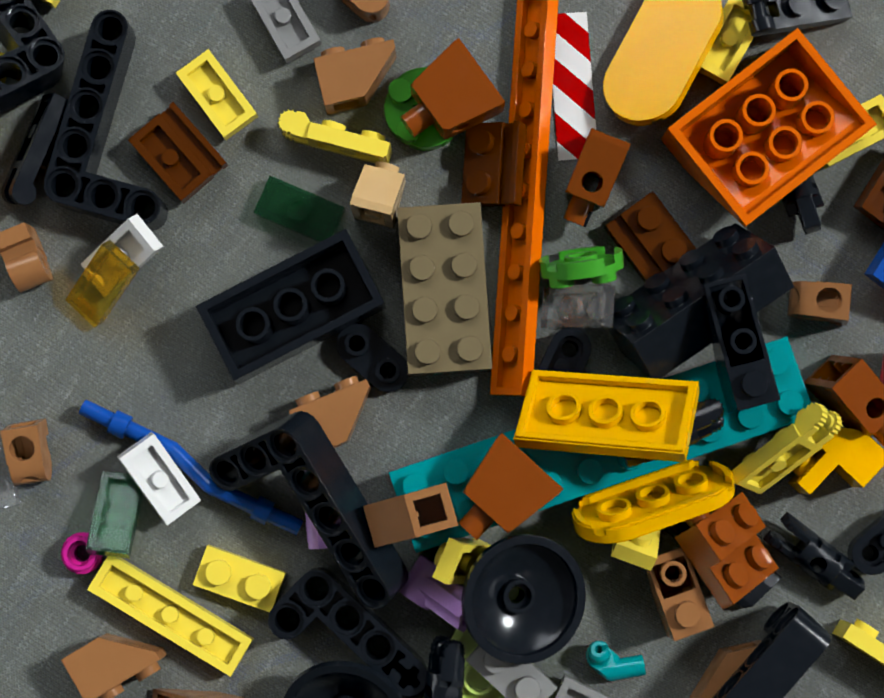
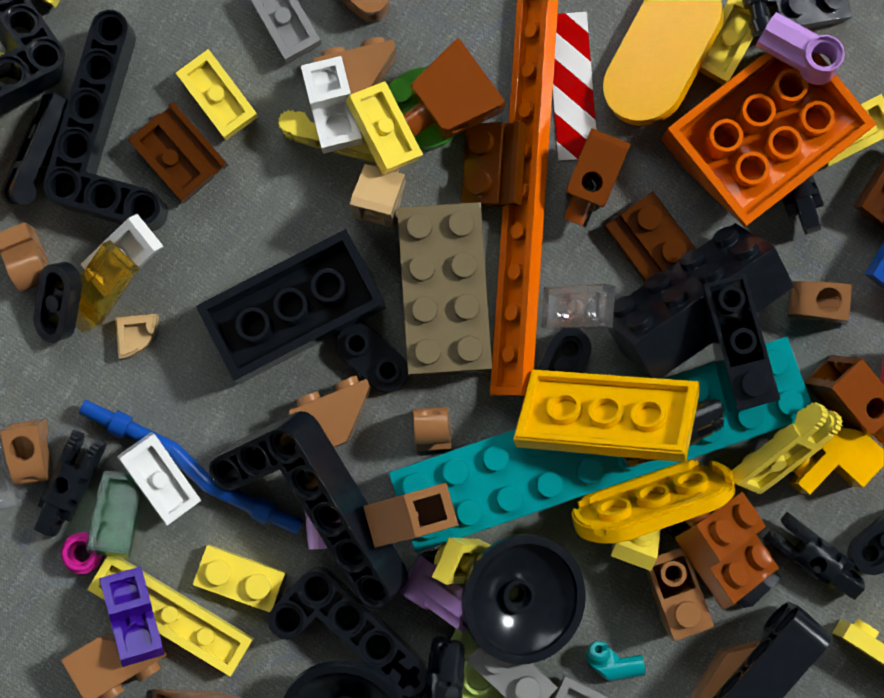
clear green plate [253,176,346,242] -> none
dark orange torso [458,433,563,540] -> none
bright green plate [539,246,624,289] -> none
none -> black plate [33,261,82,343]
none -> black hinge [34,429,107,537]
none -> dark purple slope [99,566,165,667]
none -> tan tile [115,314,159,360]
none -> white slope [301,56,363,154]
none -> light yellow plate [345,81,423,175]
none -> medium nougat leg [412,406,452,451]
none -> lavender piece [756,12,845,85]

